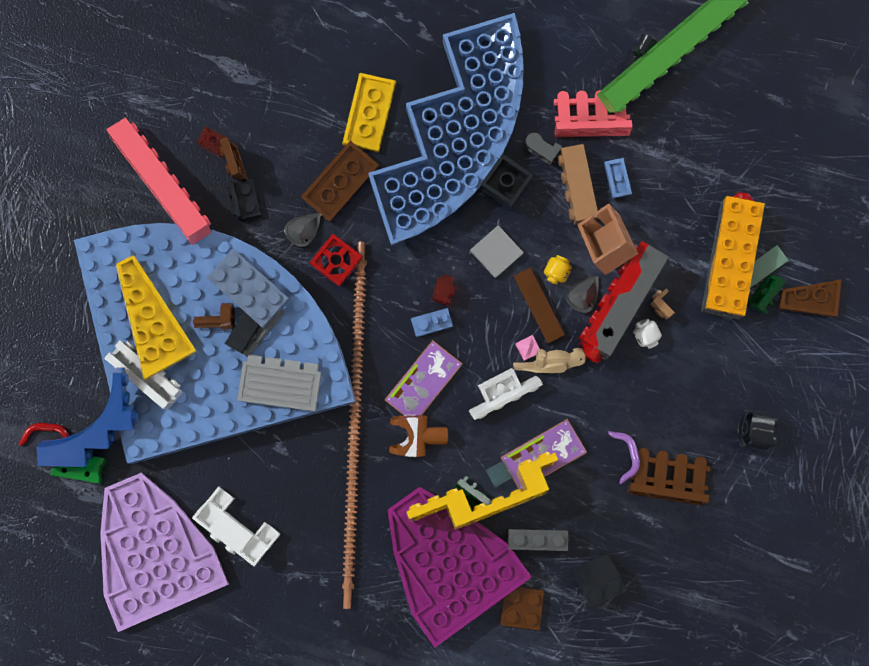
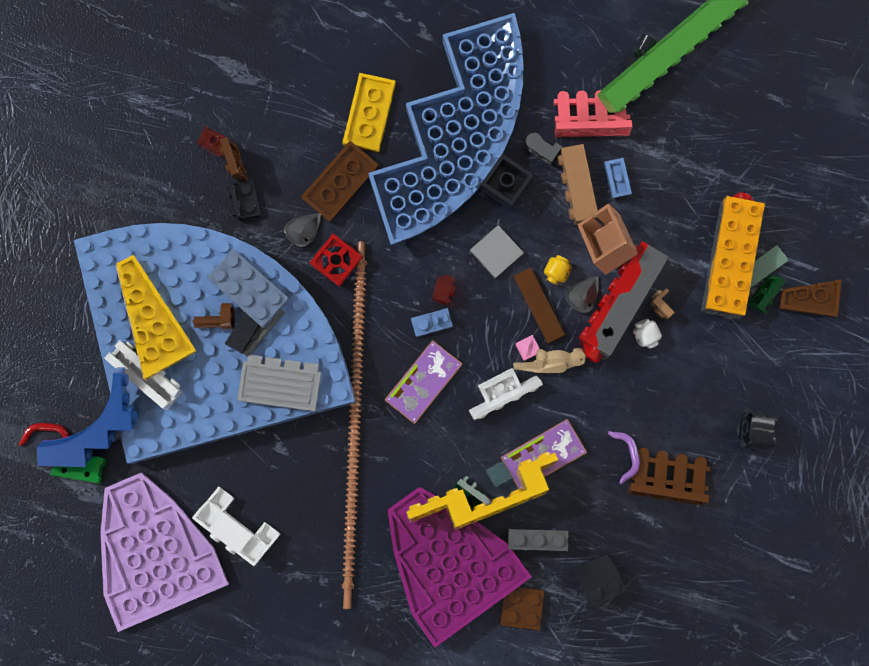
coral brick [106,118,211,245] -> none
dark orange connector [389,415,448,457] -> none

